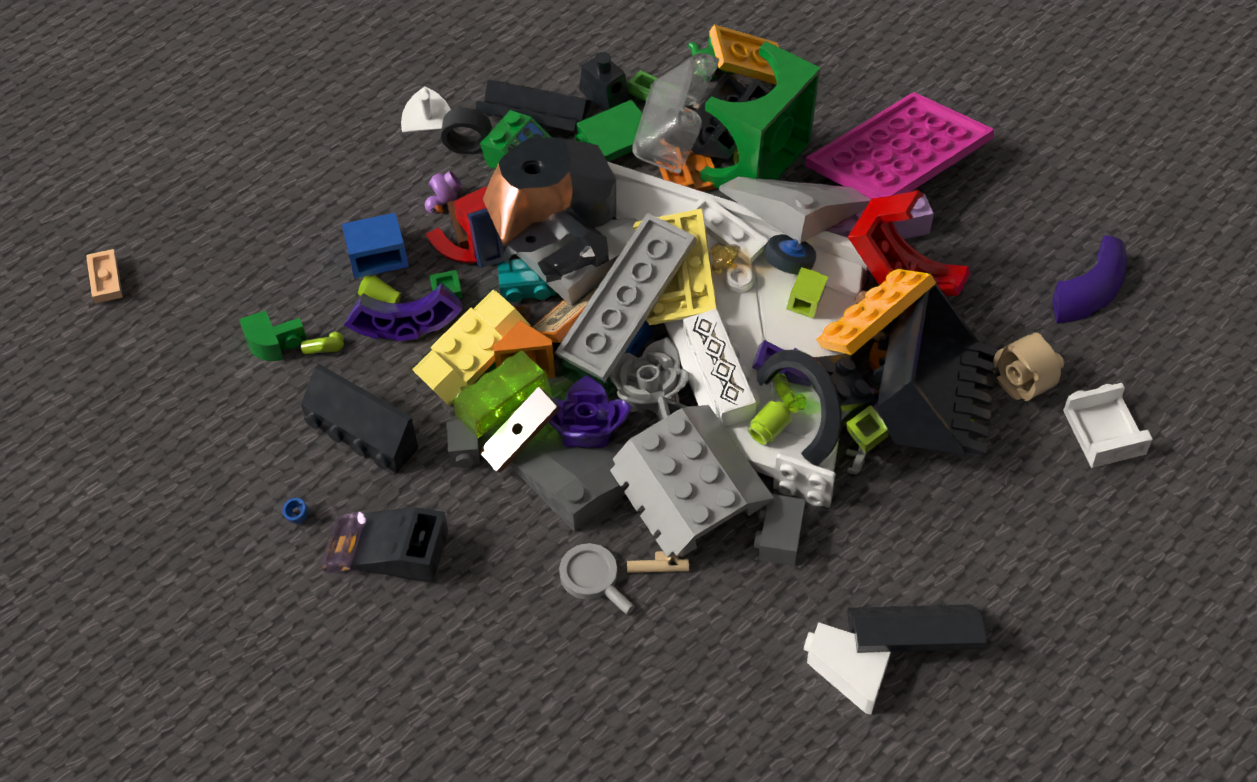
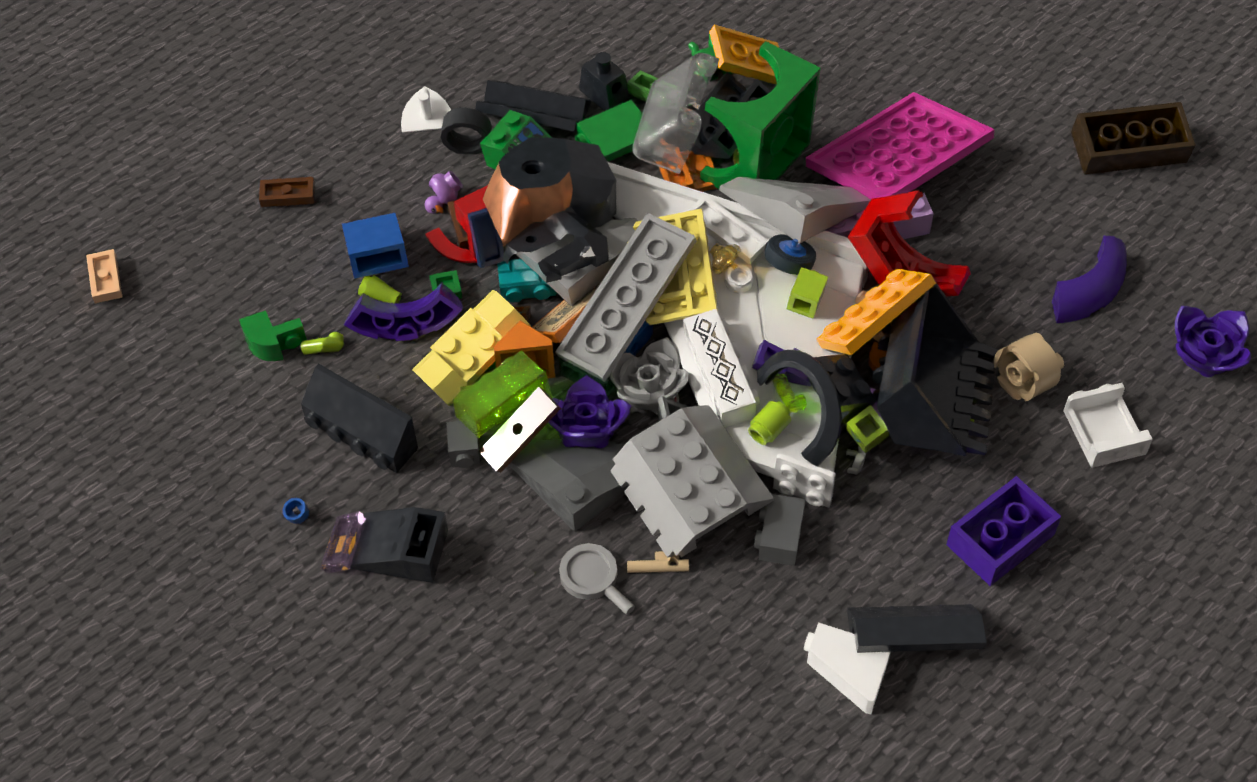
none -> reddish brown plate [259,177,315,207]
none -> dark purple brick [946,476,1061,586]
none -> dark brown brick [1071,102,1196,175]
none -> dark purple brick [1175,306,1251,377]

